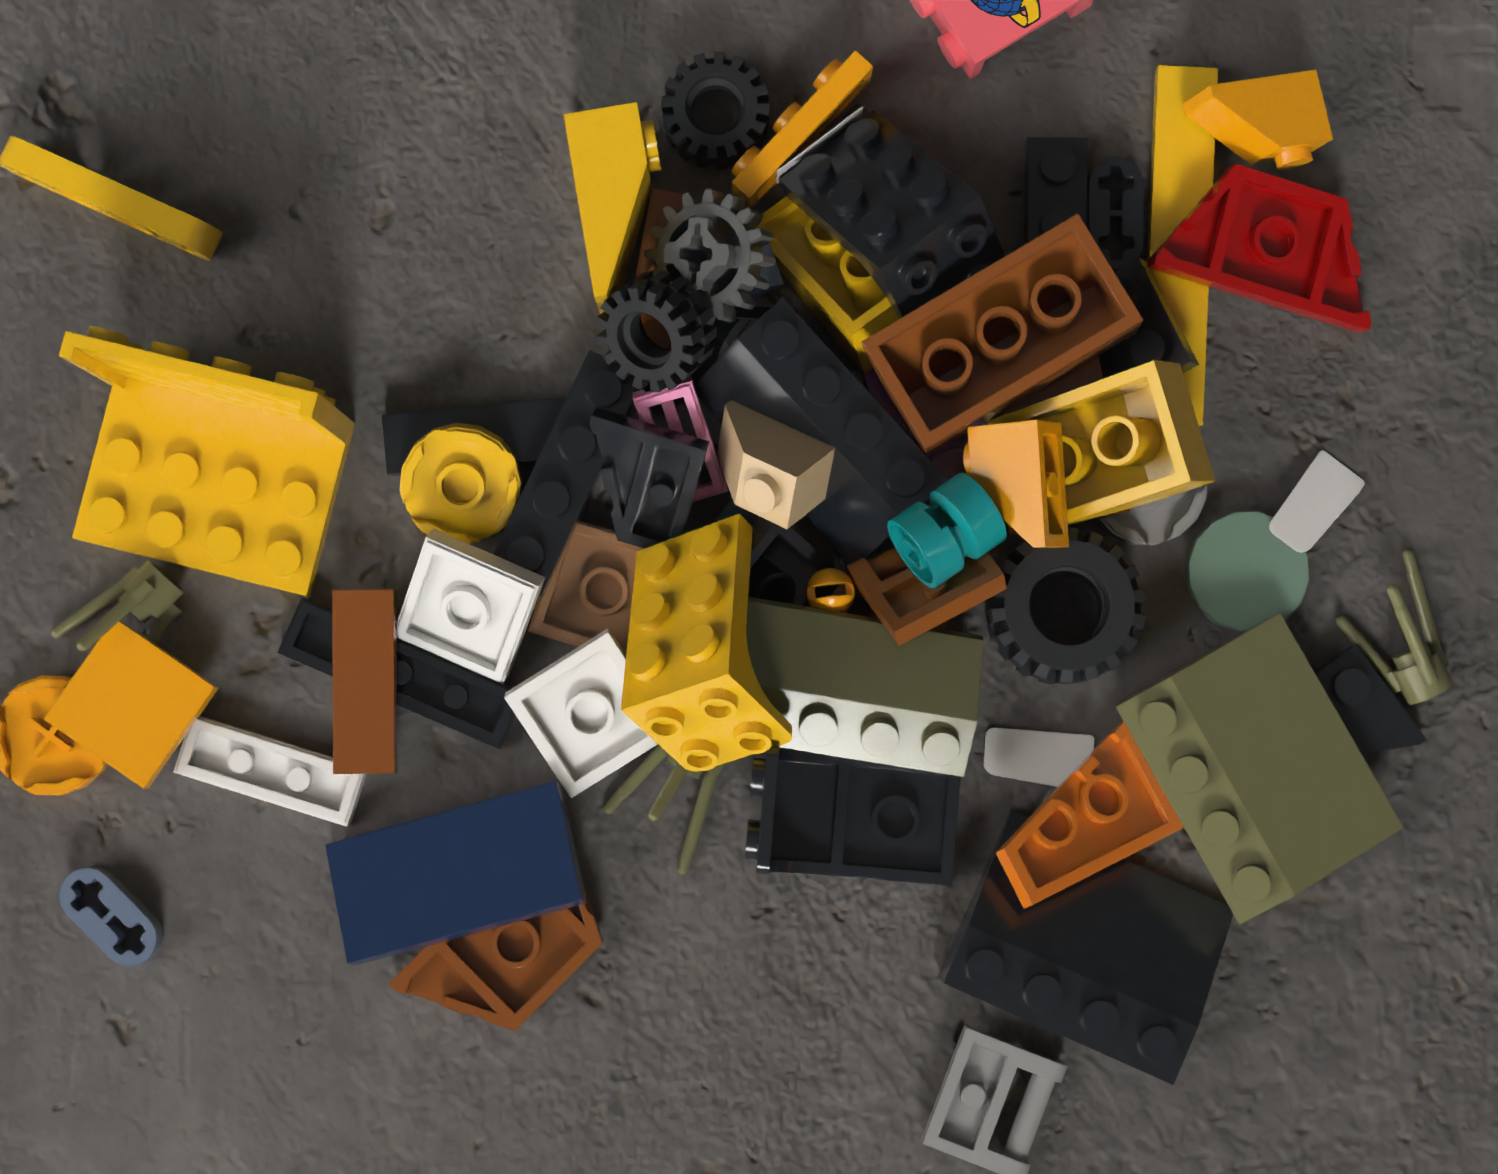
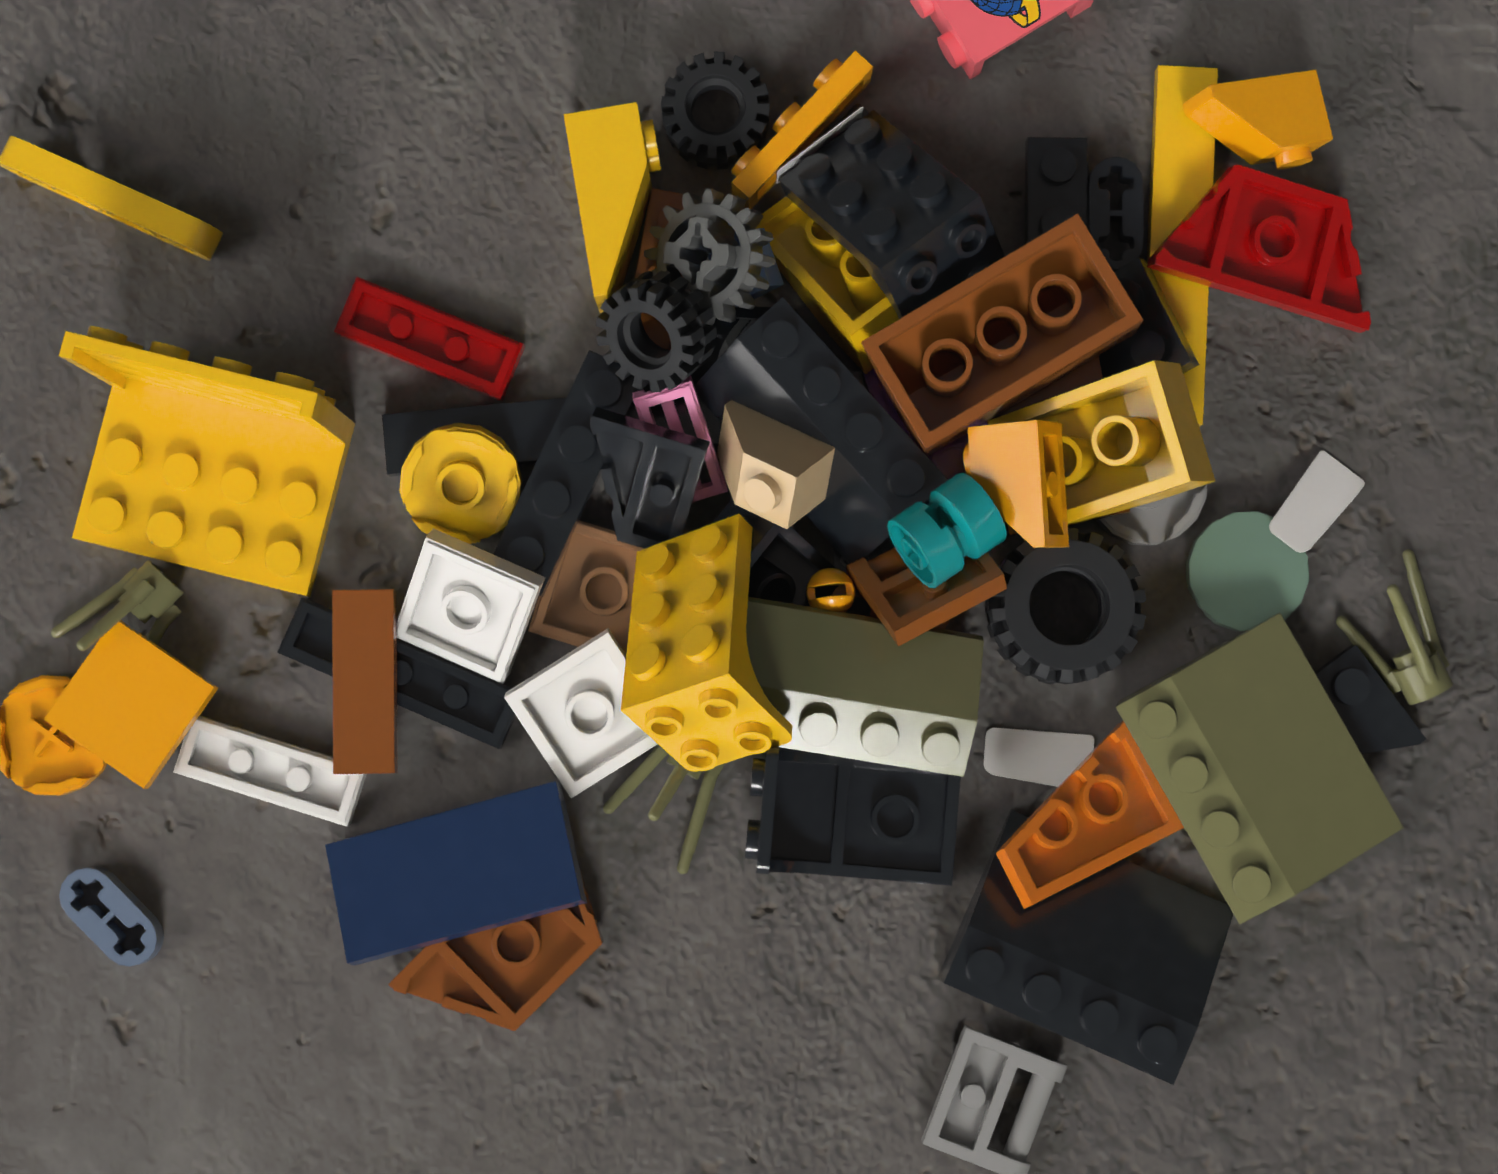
none -> red tile [334,277,525,402]

